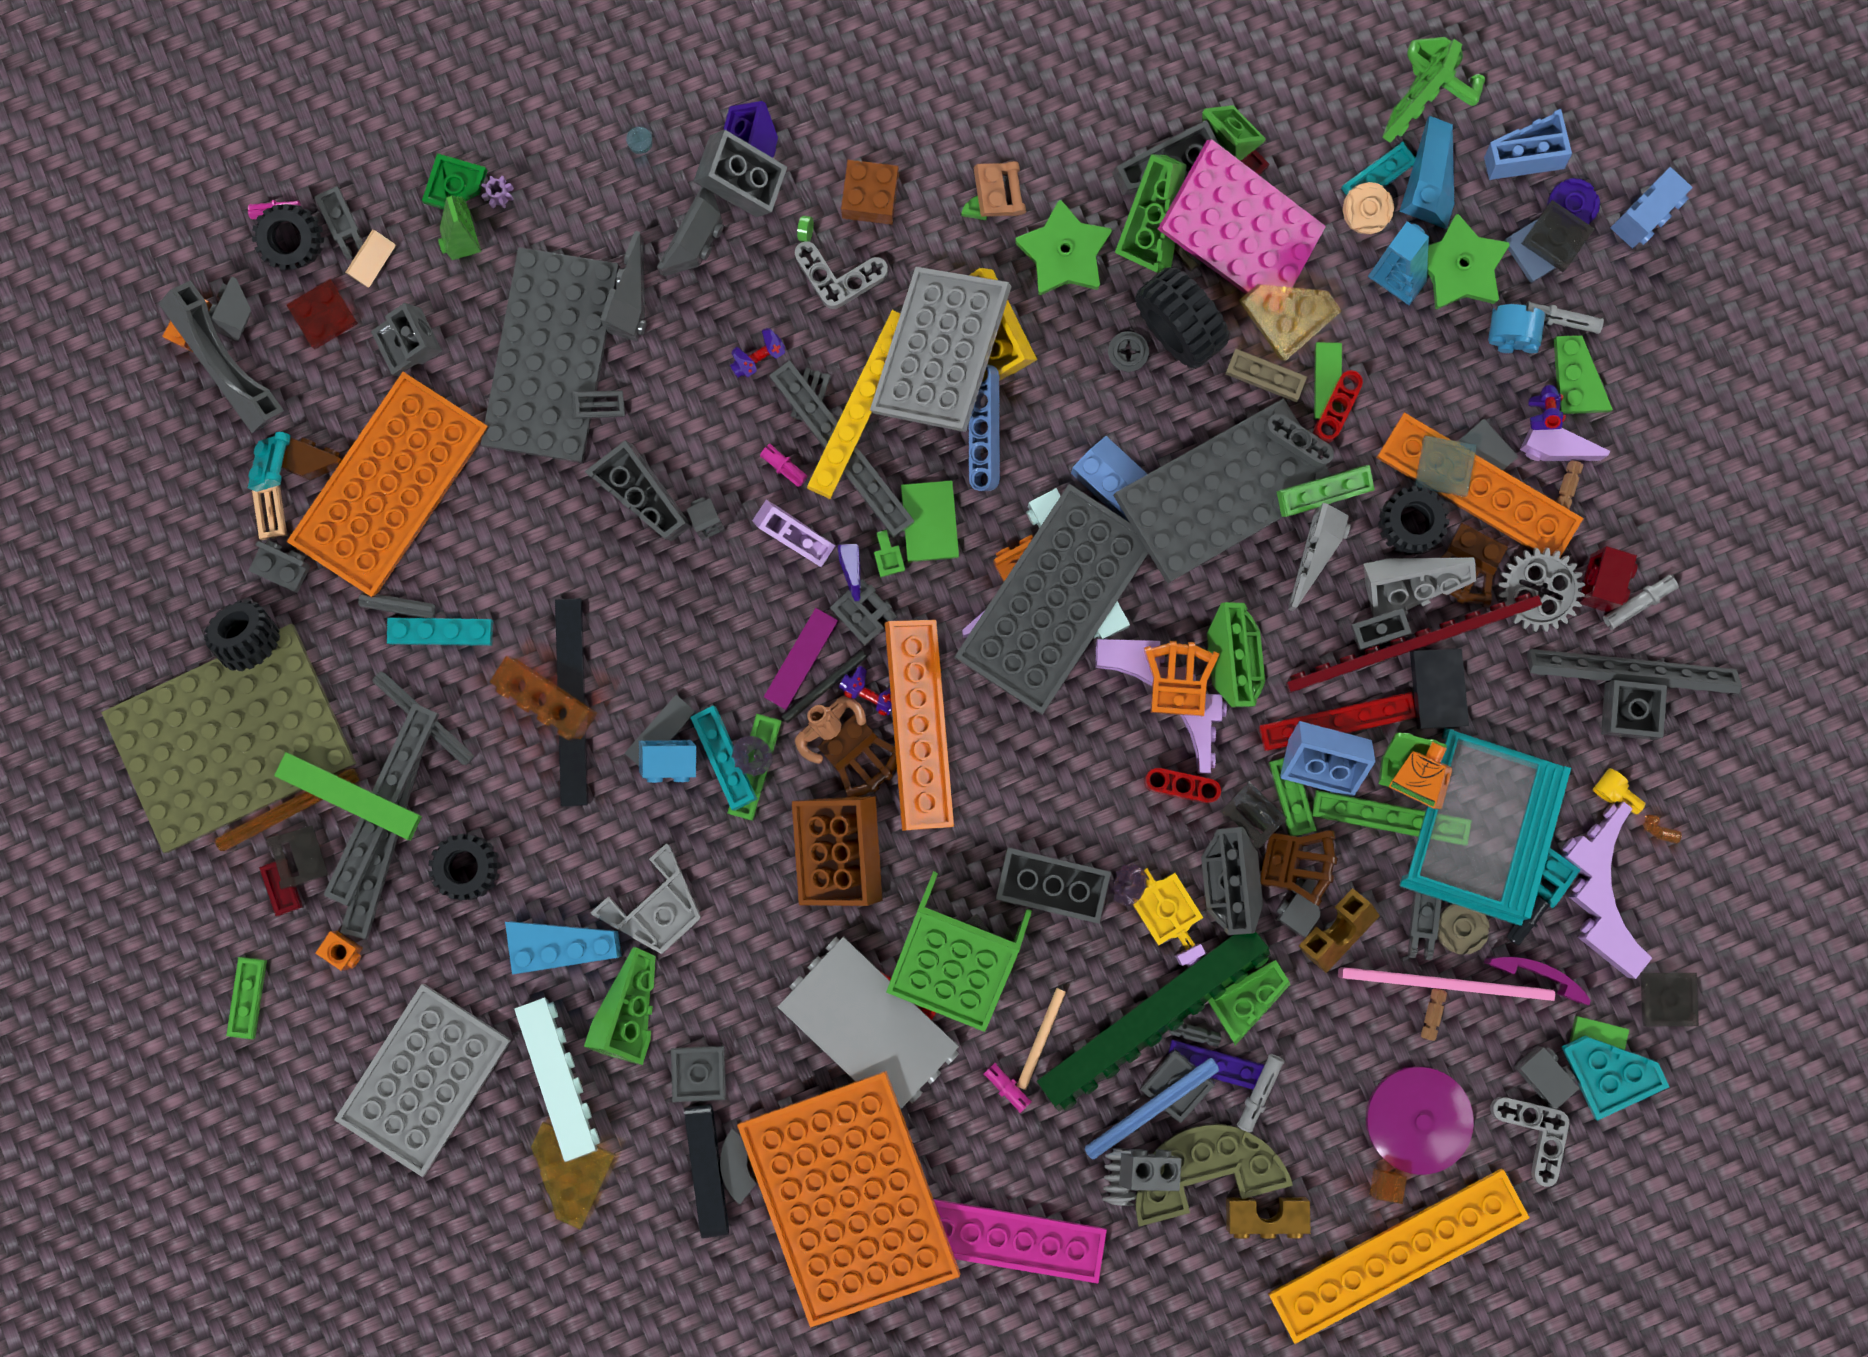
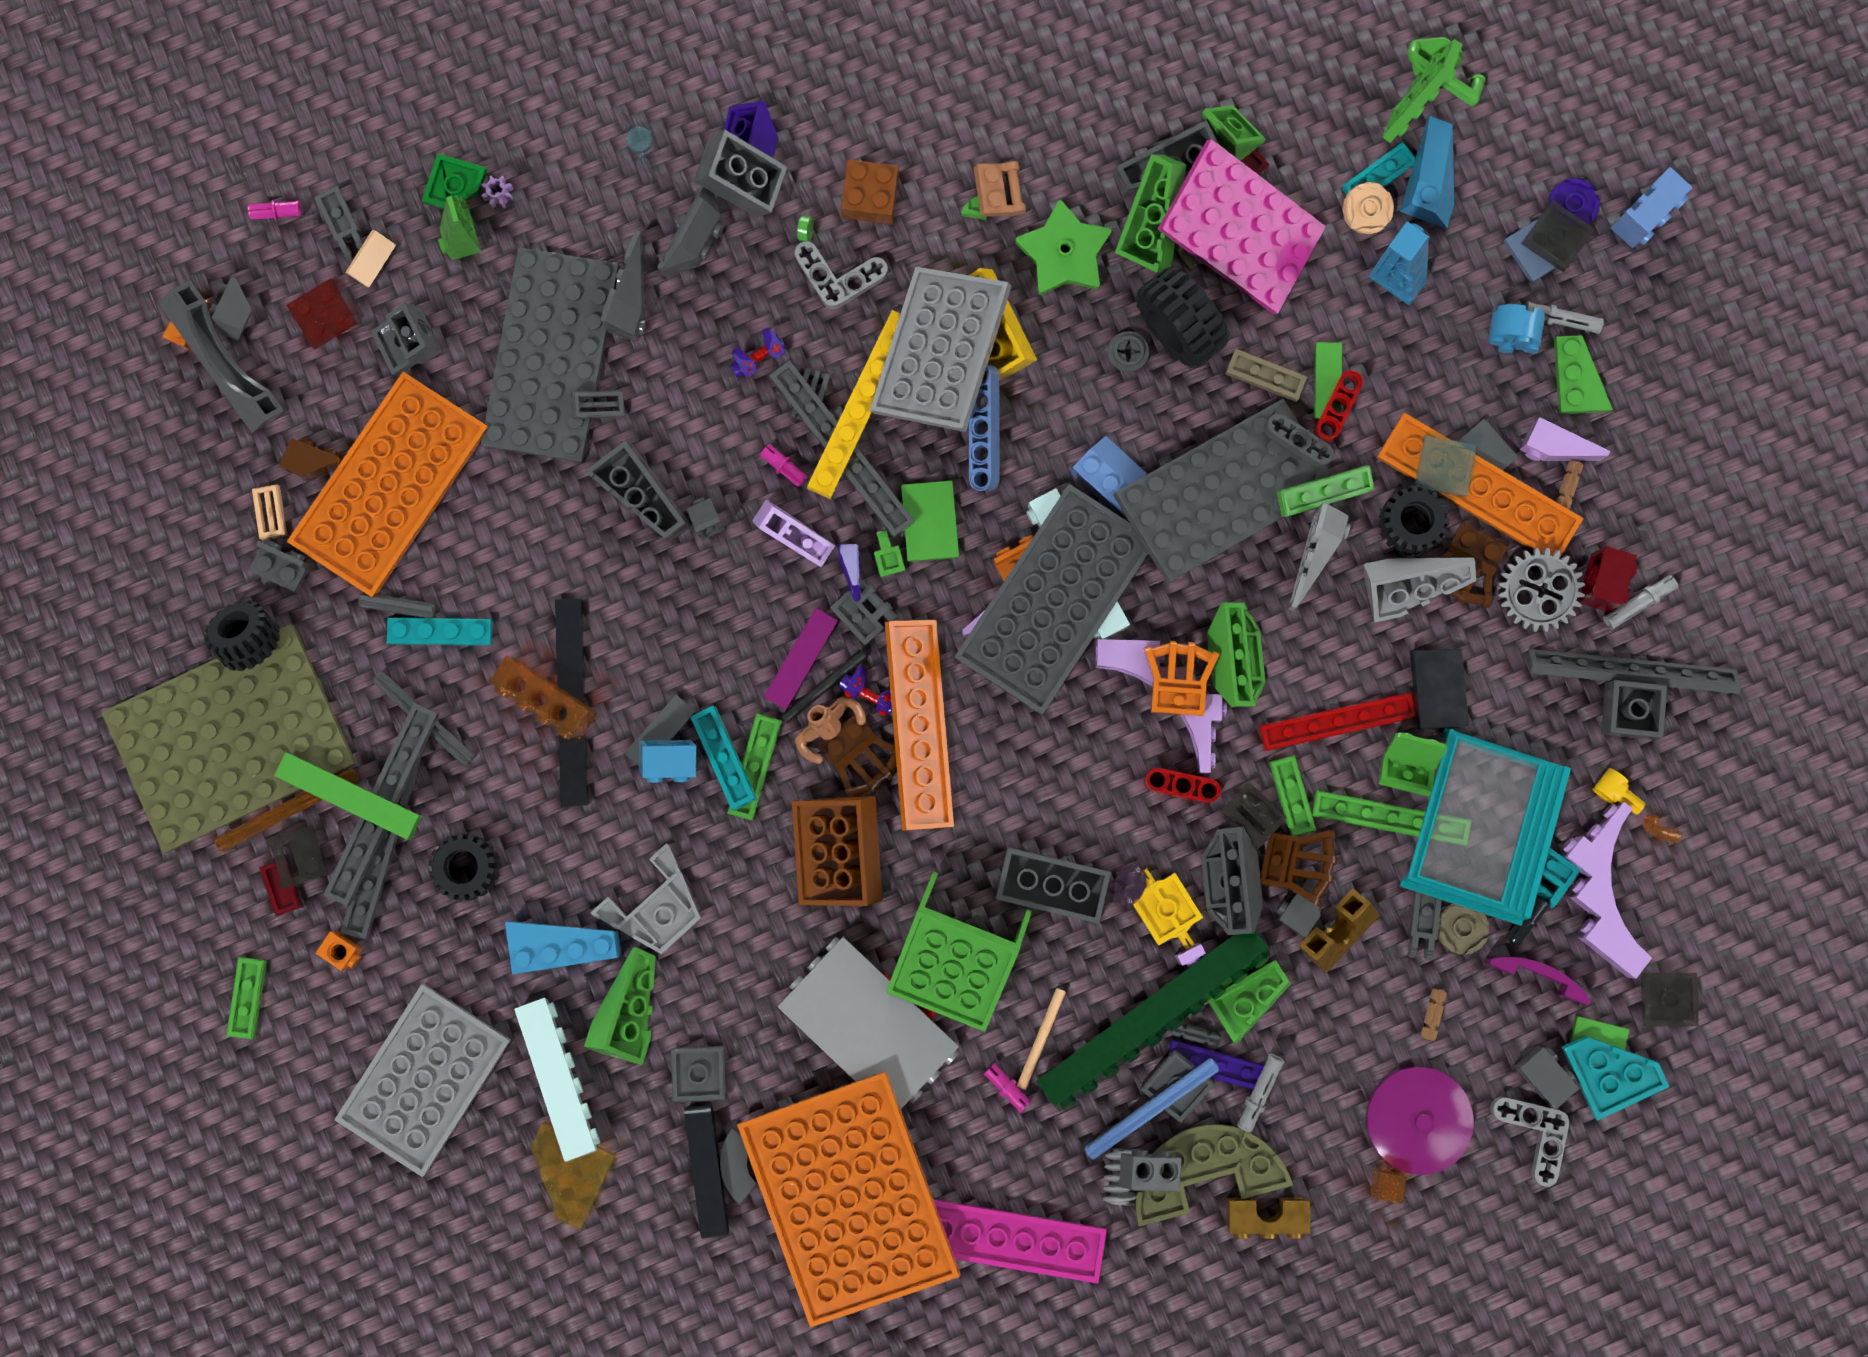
teal plate [248,432,291,492] -> none
black tyre [252,204,324,270] -> none
clear purple gear [731,736,773,777] -> none
clear yellow plate [1239,284,1342,361] -> none
light orange plate [1268,1169,1530,1344] -> none
medium blue slope [1280,721,1375,797] -> none
dark red plate [1286,593,1542,693] -> none
bright pink tile [1338,967,1555,1001] -> none
dark grey brick [1351,608,1411,651] -> none
orange torso [1389,742,1452,809] -> none
bright green plate [1427,214,1510,309] -> none
medium blue wedge [1484,109,1572,180] -> none
dark purple piece [1528,385,1566,430] -> none

